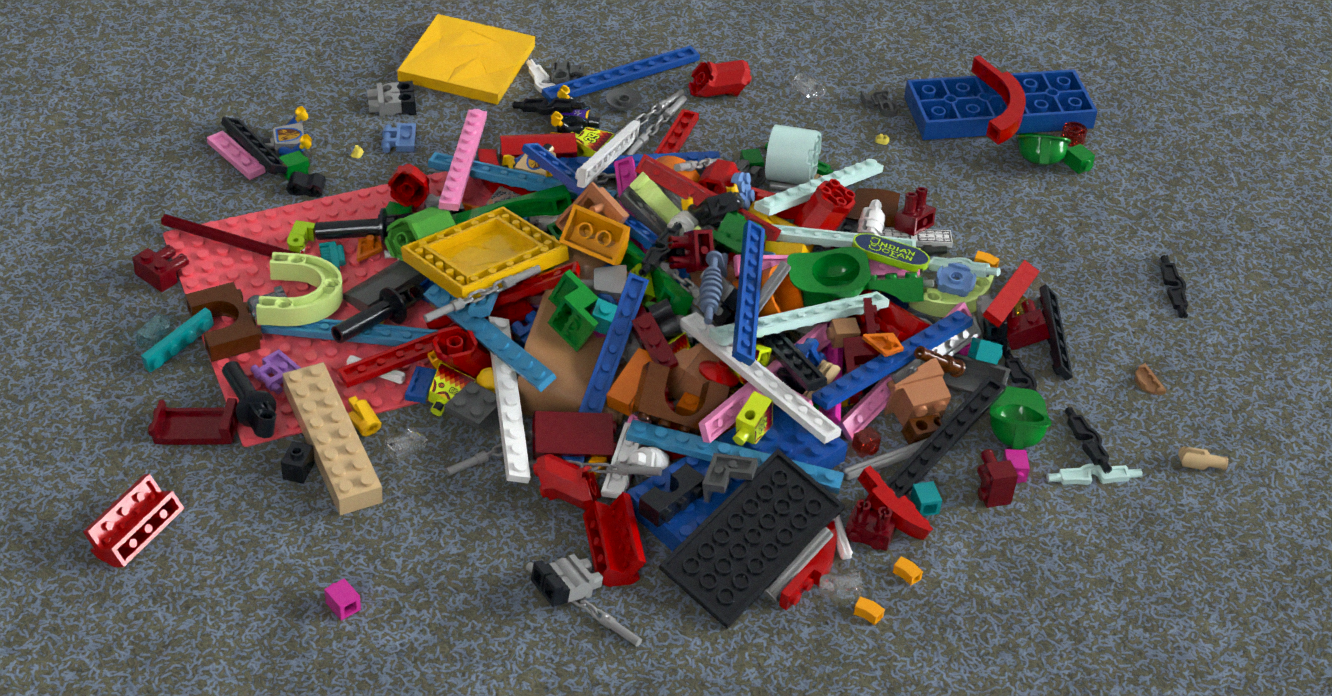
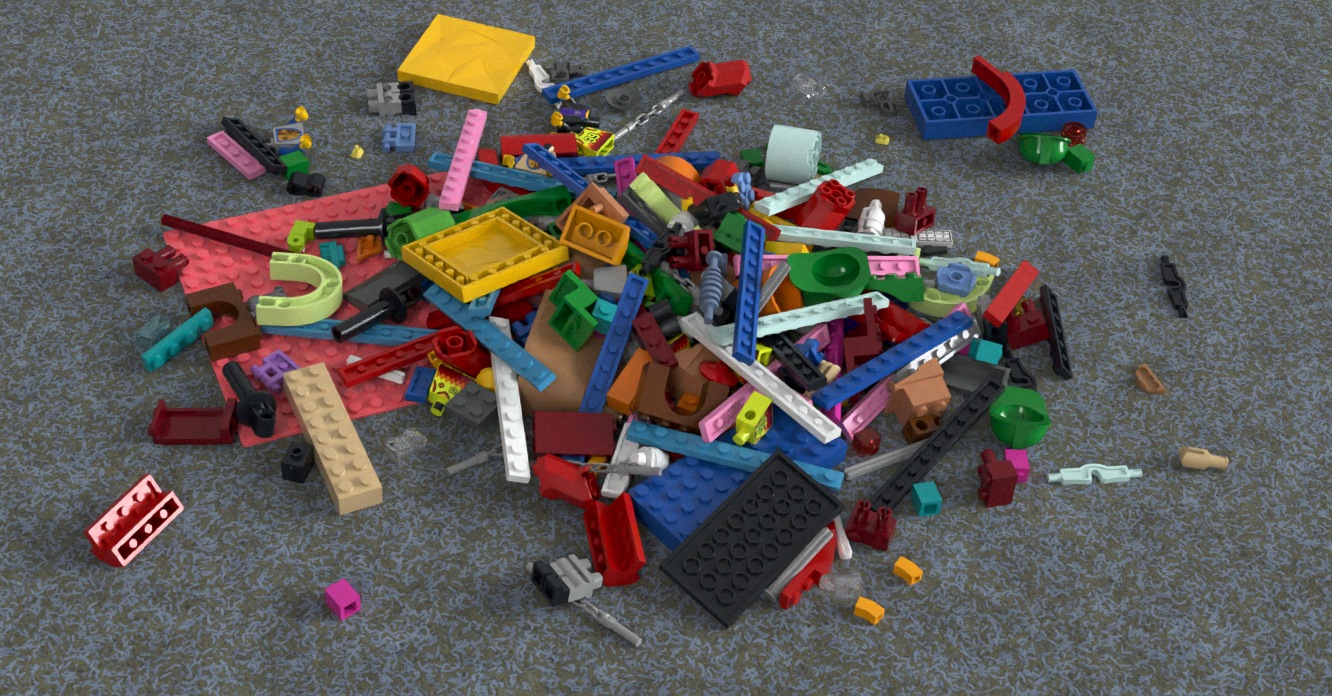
yellow rock [348,396,382,437] -> none
light grey piece [423,265,541,323] -> none
black piece [512,98,585,115] -> none
white plate [575,120,640,188] -> none
light grey piece [623,95,687,155] -> none
black arch [638,464,705,527] -> none
light grey piece [674,158,723,172] -> none
dark grey panel [702,453,758,503] -> none
medium nougat brick [826,318,861,348] -> none
tile [852,233,930,272] -> none
red slope [857,465,933,540] -> none
orange piece [862,333,904,357] -> none
reddish brown pin [914,346,965,378] -> none
black piece [1065,407,1112,474] -> none

